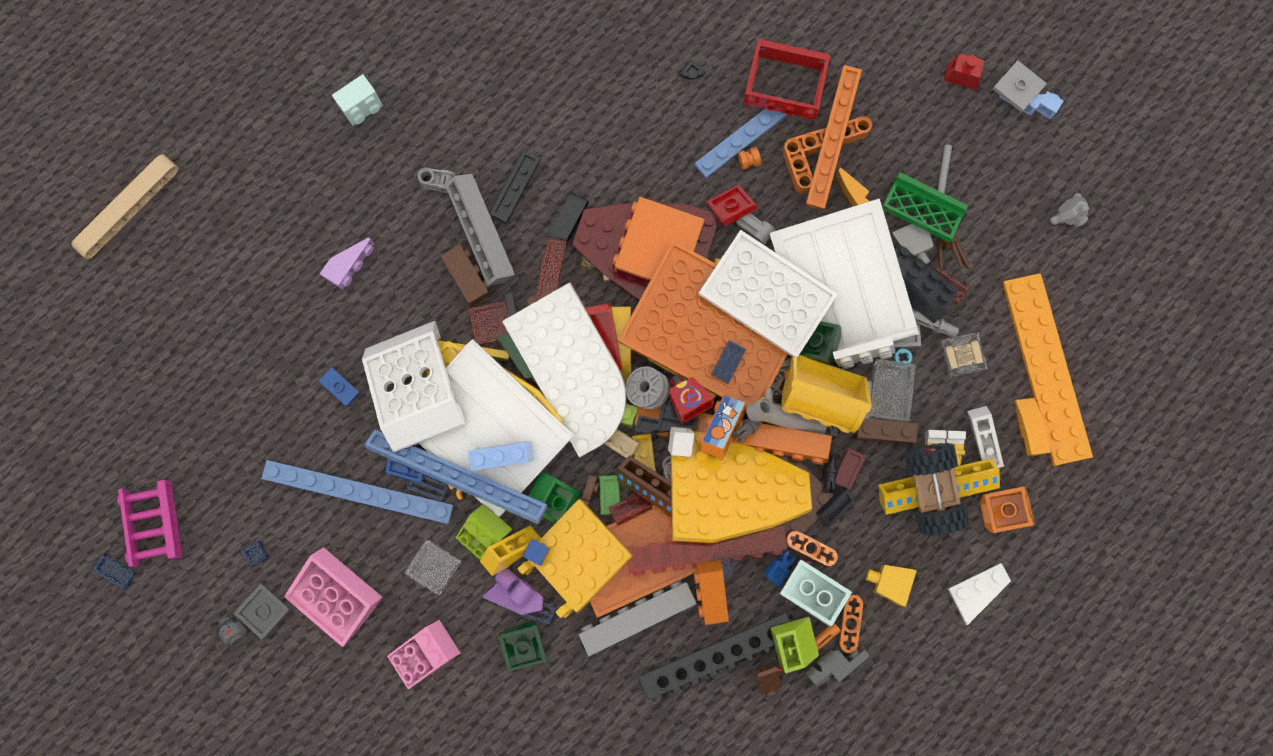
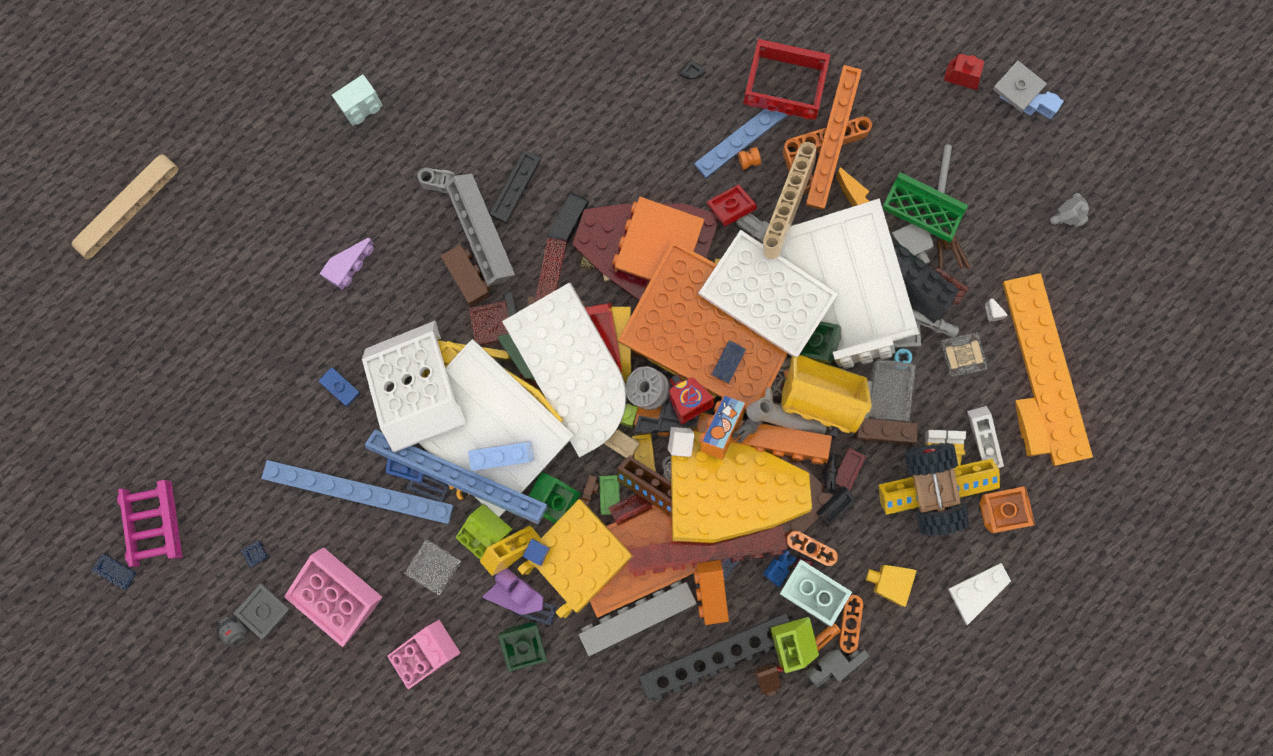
none -> tan beam [763,142,816,259]
none -> white slope [985,299,1007,322]

